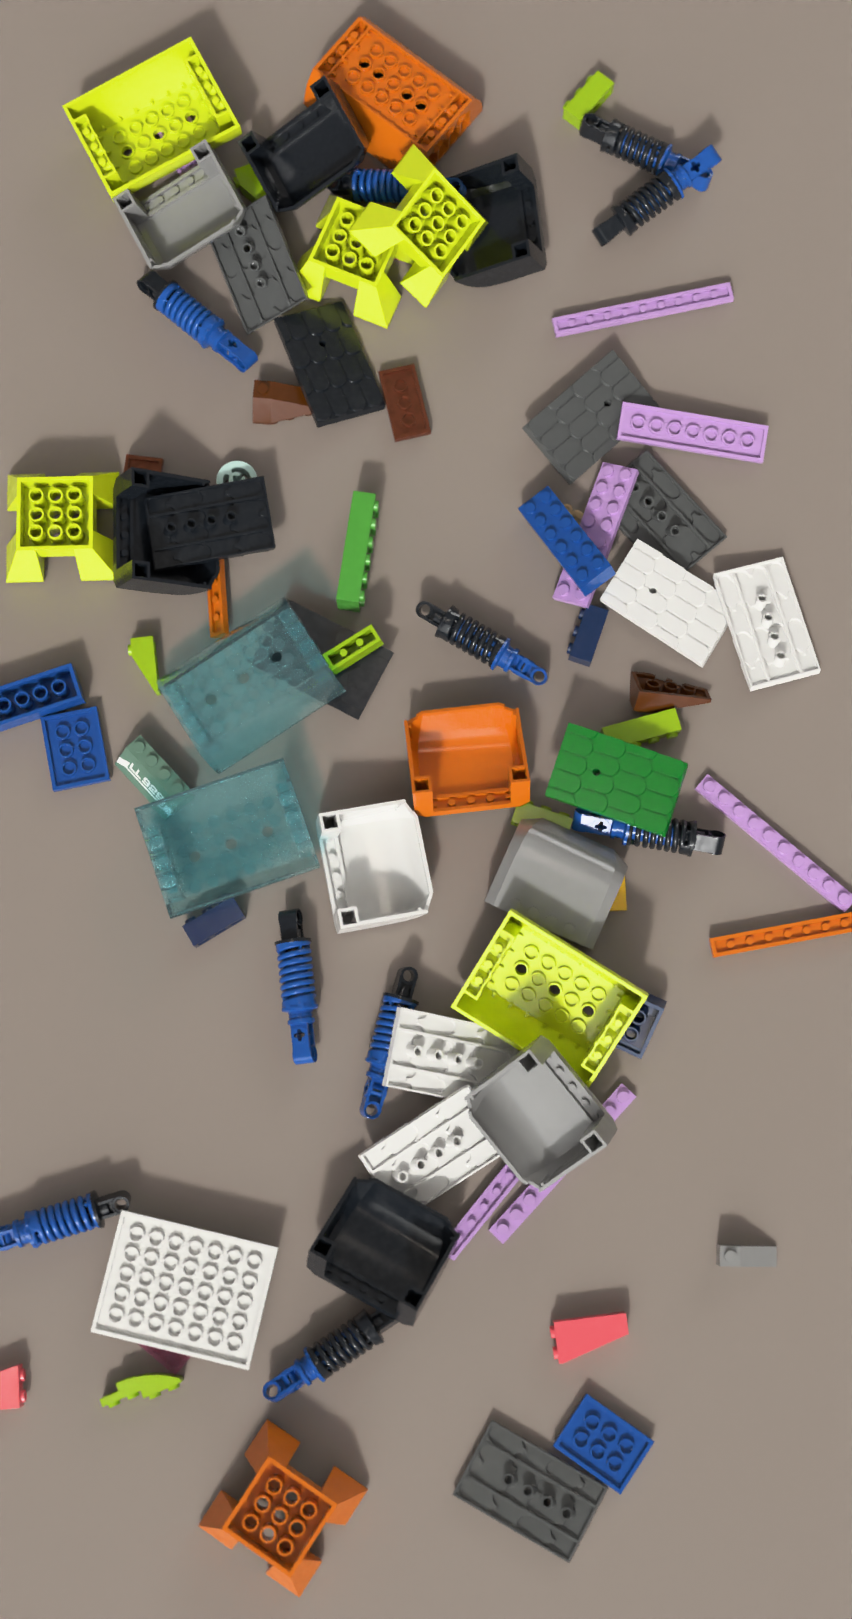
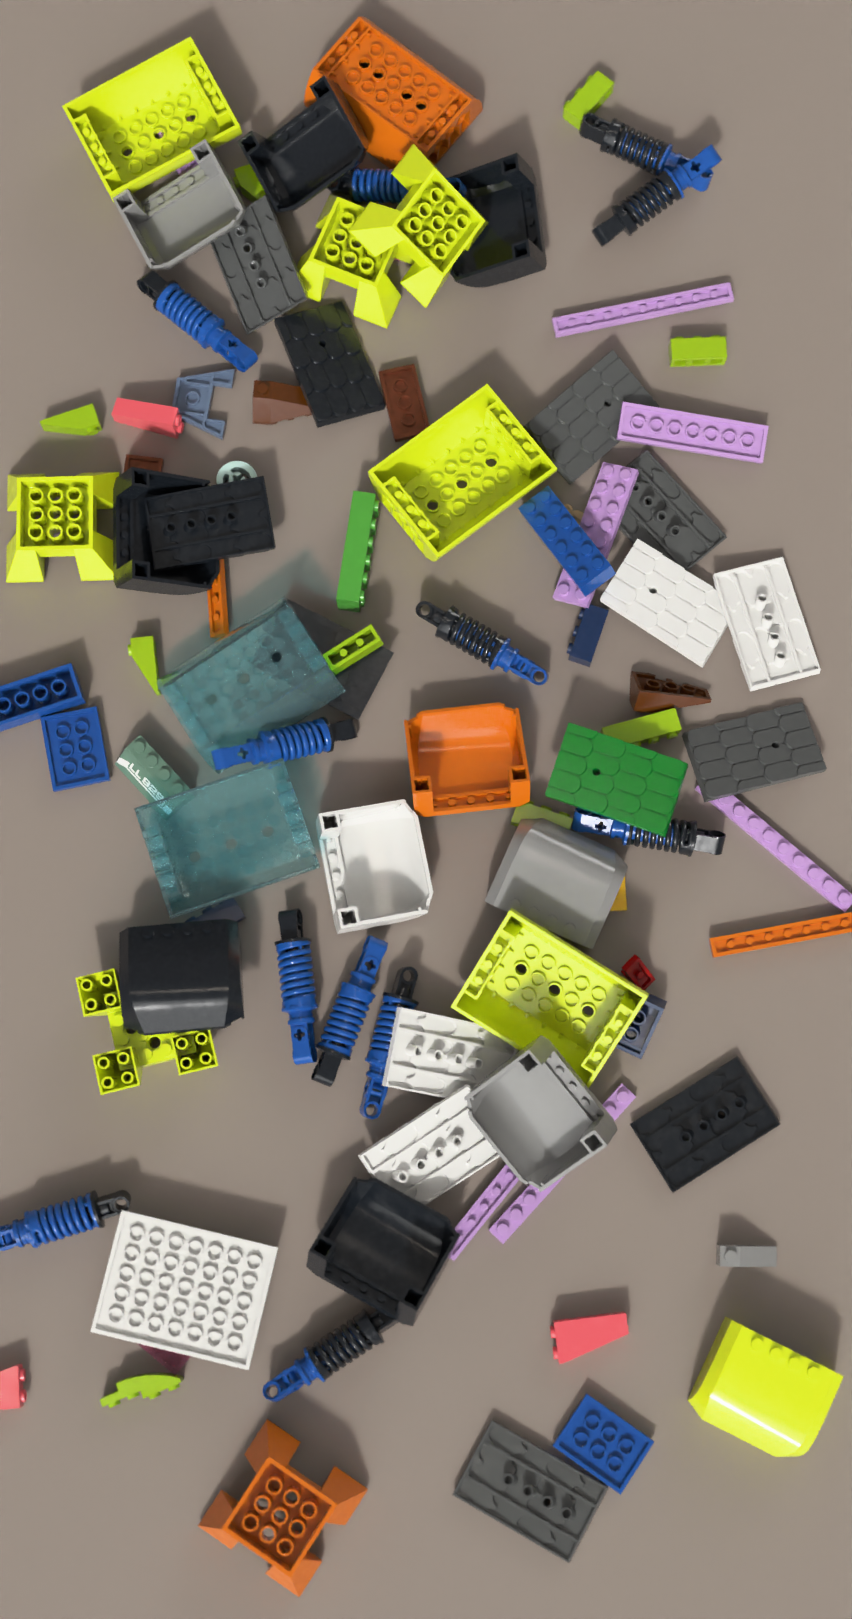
none -> lime slope [40,403,102,436]
none -> neon yellow slope [76,968,219,1095]
none -> coral slope [111,397,184,439]
none -> black slope [119,919,244,1035]
none -> sand blue wing [172,369,235,440]
none -> piece [211,717,358,770]
none -> piece [311,935,388,1087]
none -> neon yellow slope [368,384,557,562]
none -> red slope [621,954,655,991]
none -> black piece [630,1056,781,1193]
none -> lime brick [668,335,727,367]
none -> dark grey piece [682,702,827,802]
none -> neon yellow slope [688,1316,844,1457]

